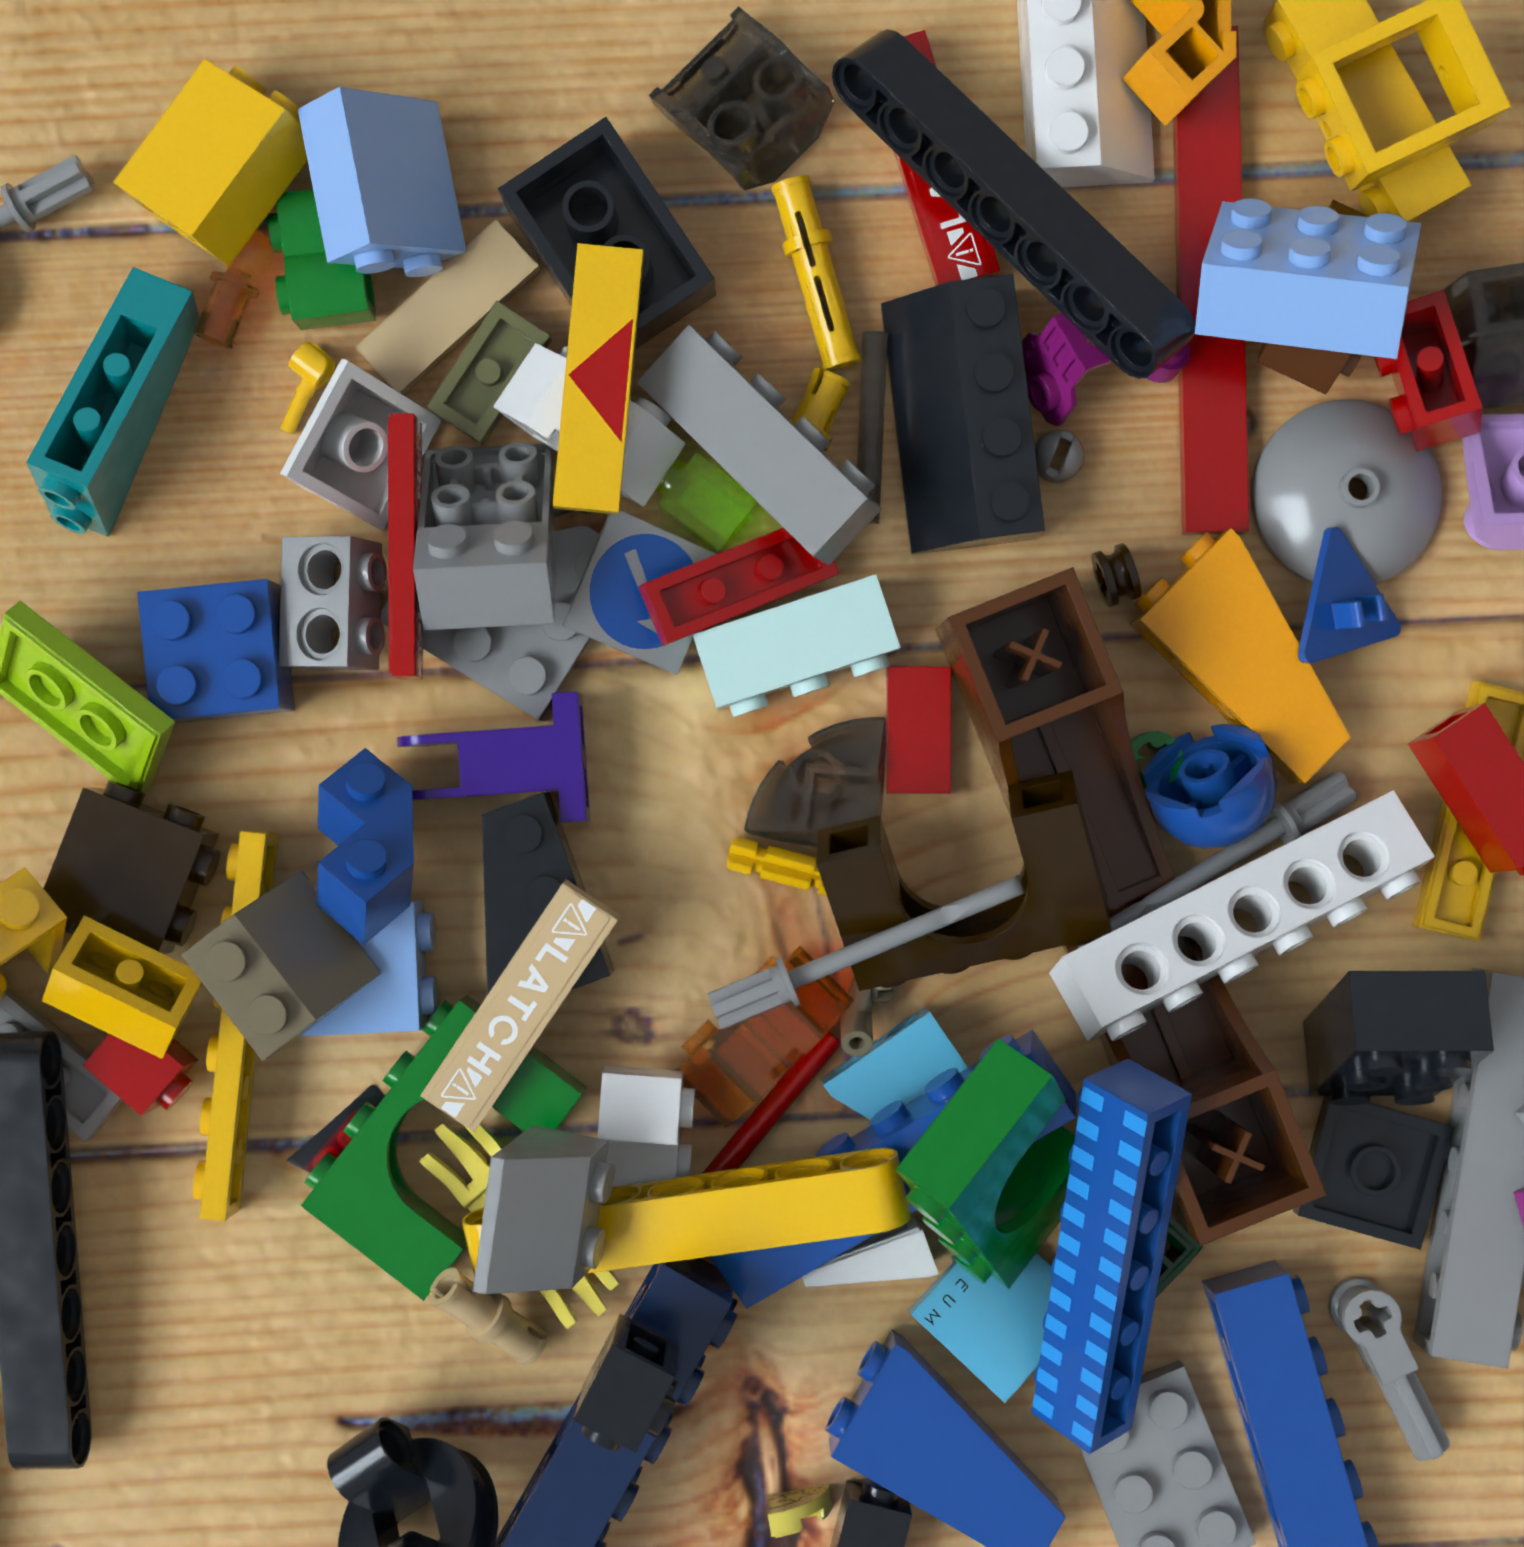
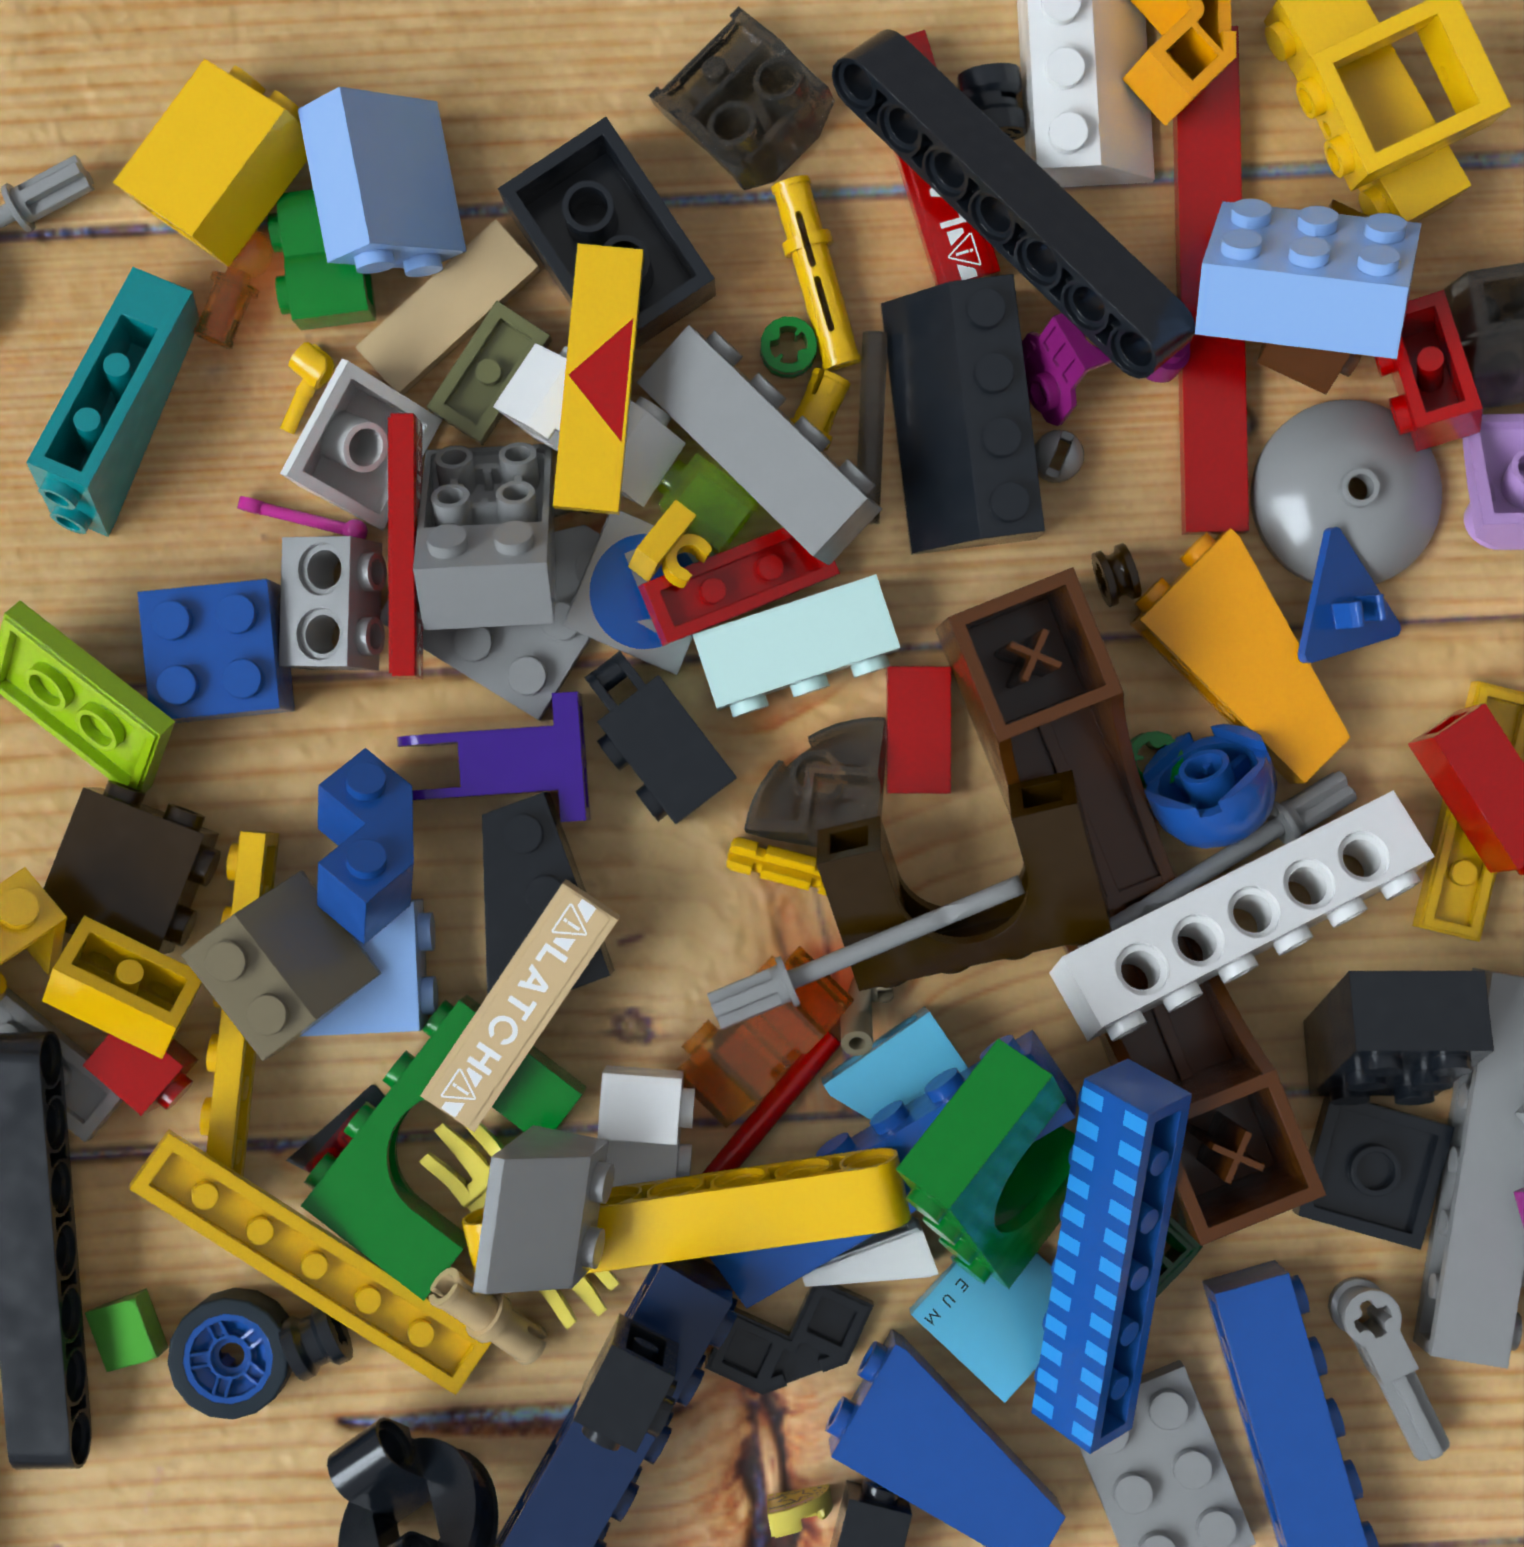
none -> bright green slope [85,1288,169,1372]
none -> yellow plate [129,1129,491,1395]
none -> wheel [168,1288,293,1420]
none -> dark pink hinge [237,496,368,539]
none -> black wheel [278,1306,353,1381]
none -> black brick [584,651,737,824]
none -> yellow tile [628,499,712,588]
none -> black tile [705,1285,874,1395]
none -> green bush [760,316,817,379]
none -> black wheel [957,63,1027,141]

